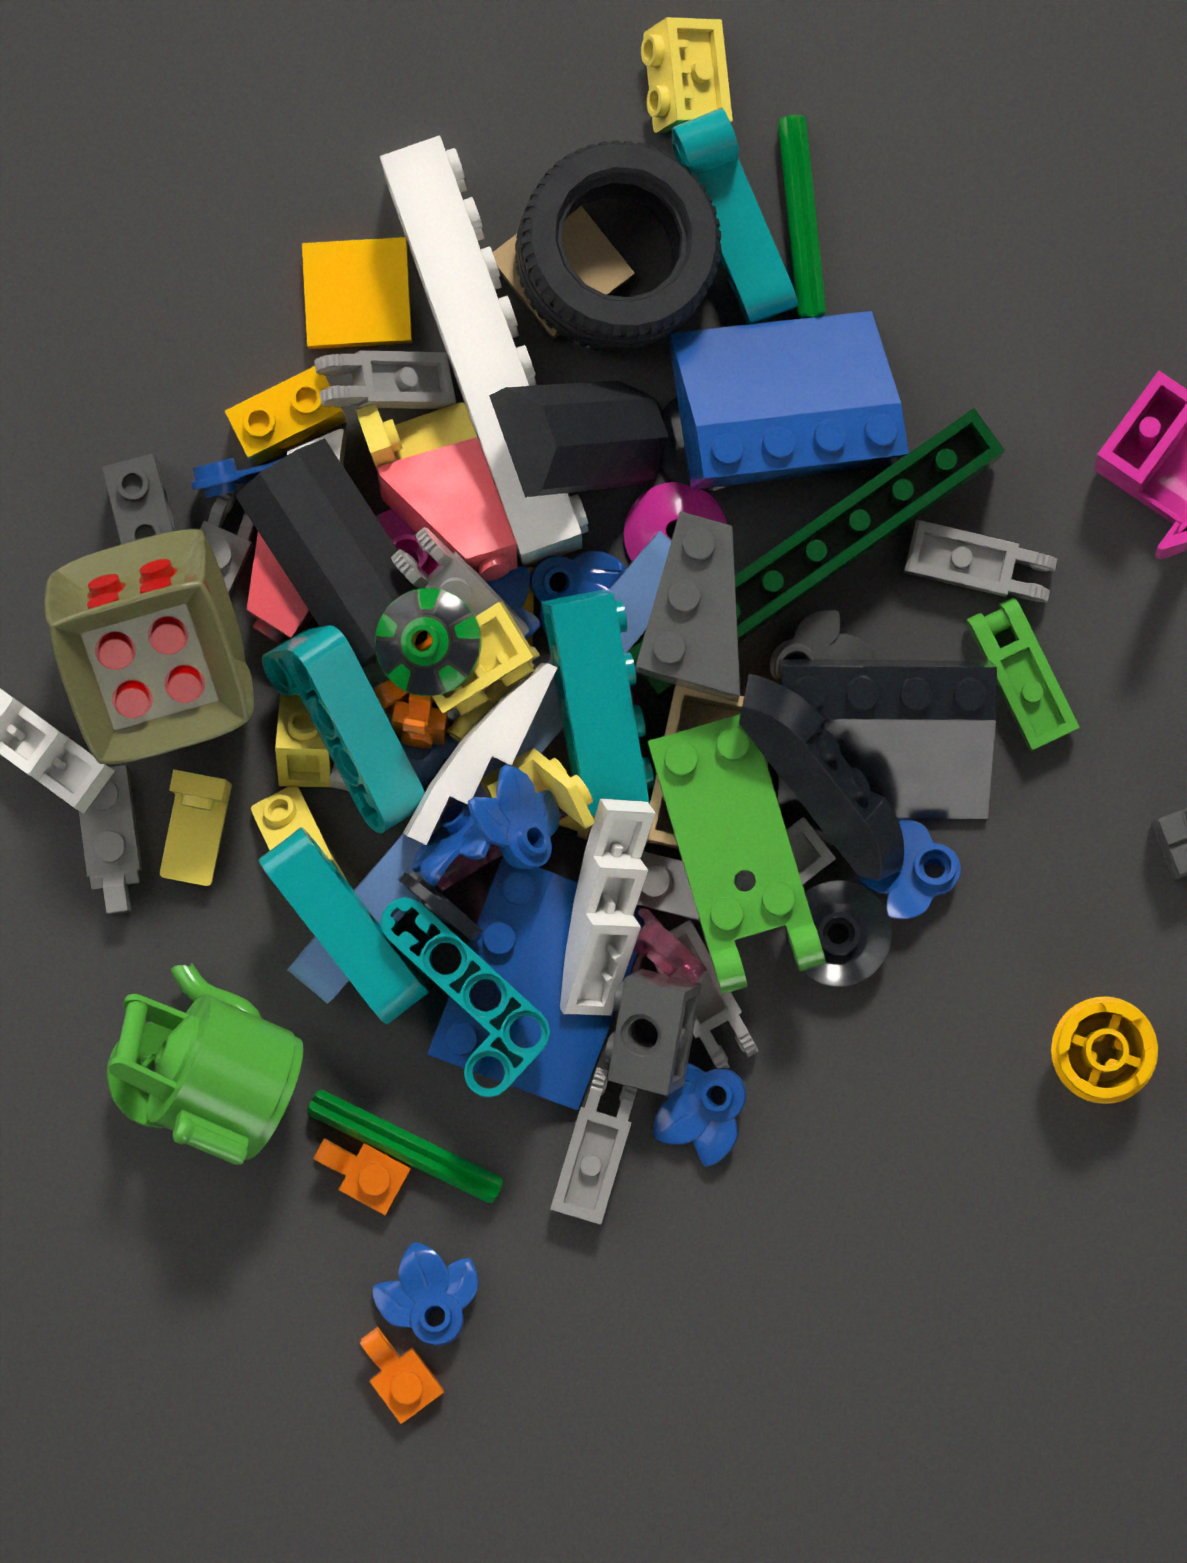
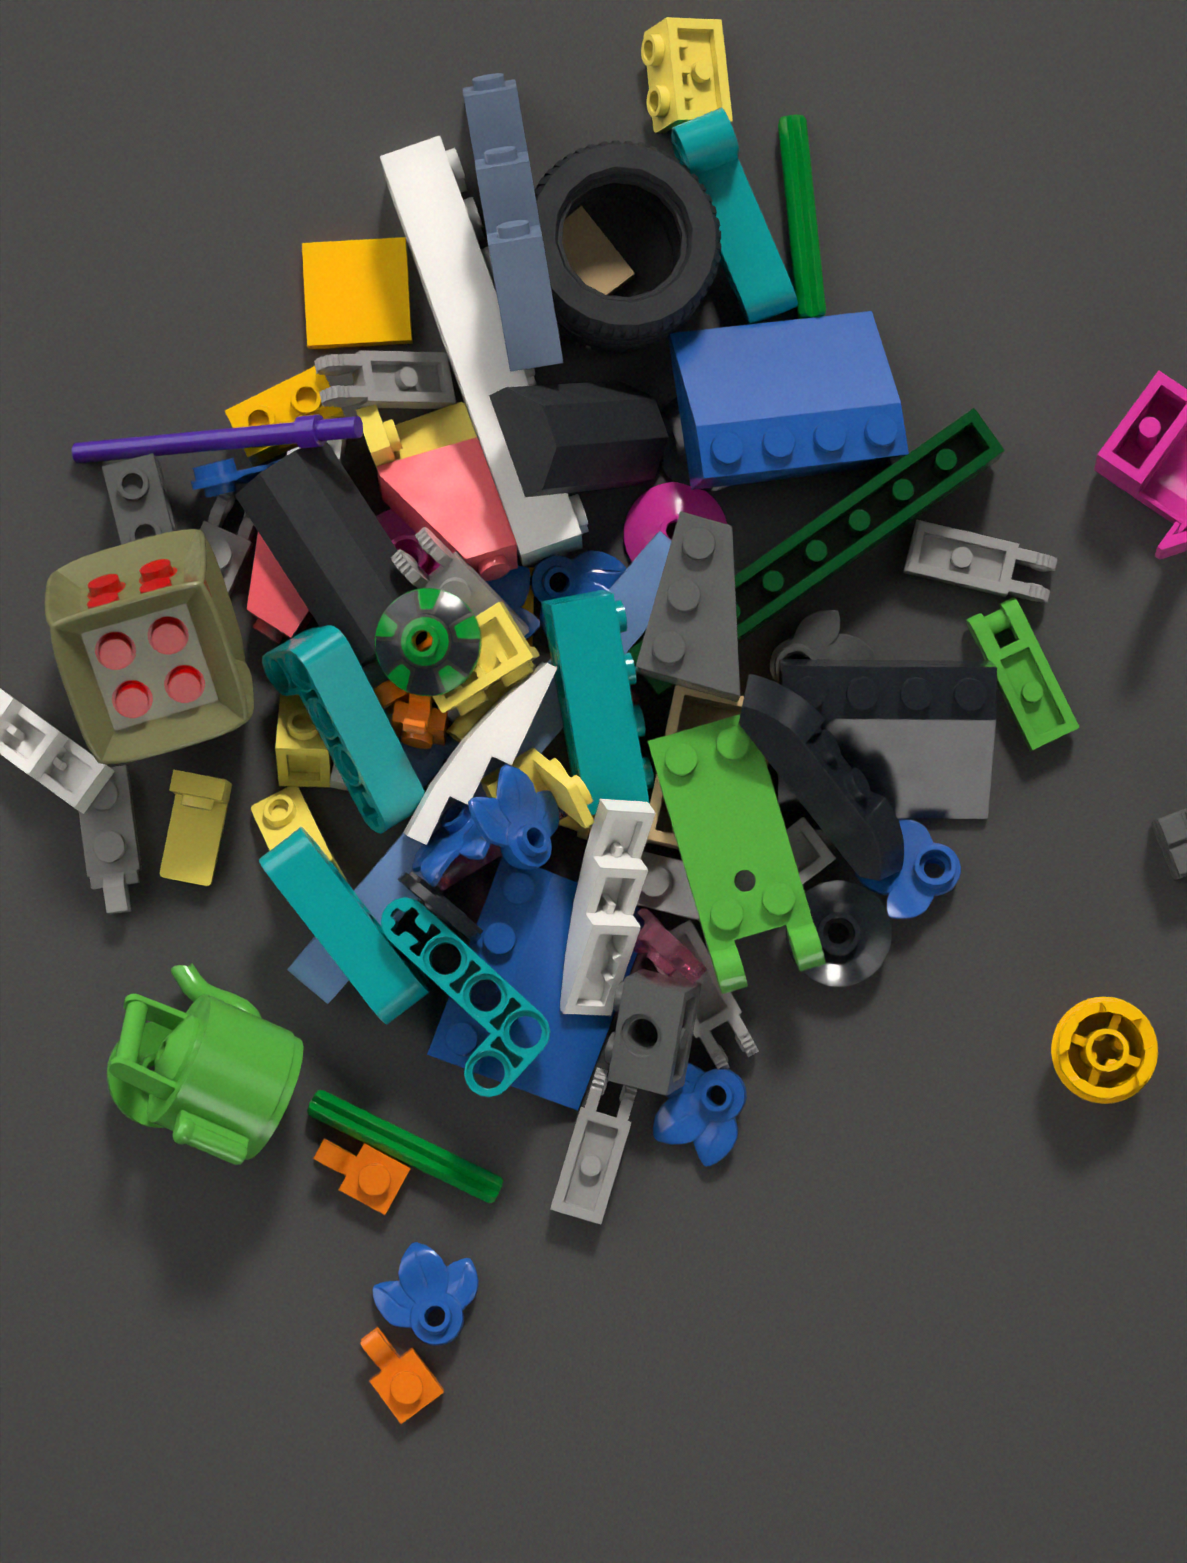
none -> dark purple bar [72,414,363,463]
none -> sand blue arch [463,73,563,372]

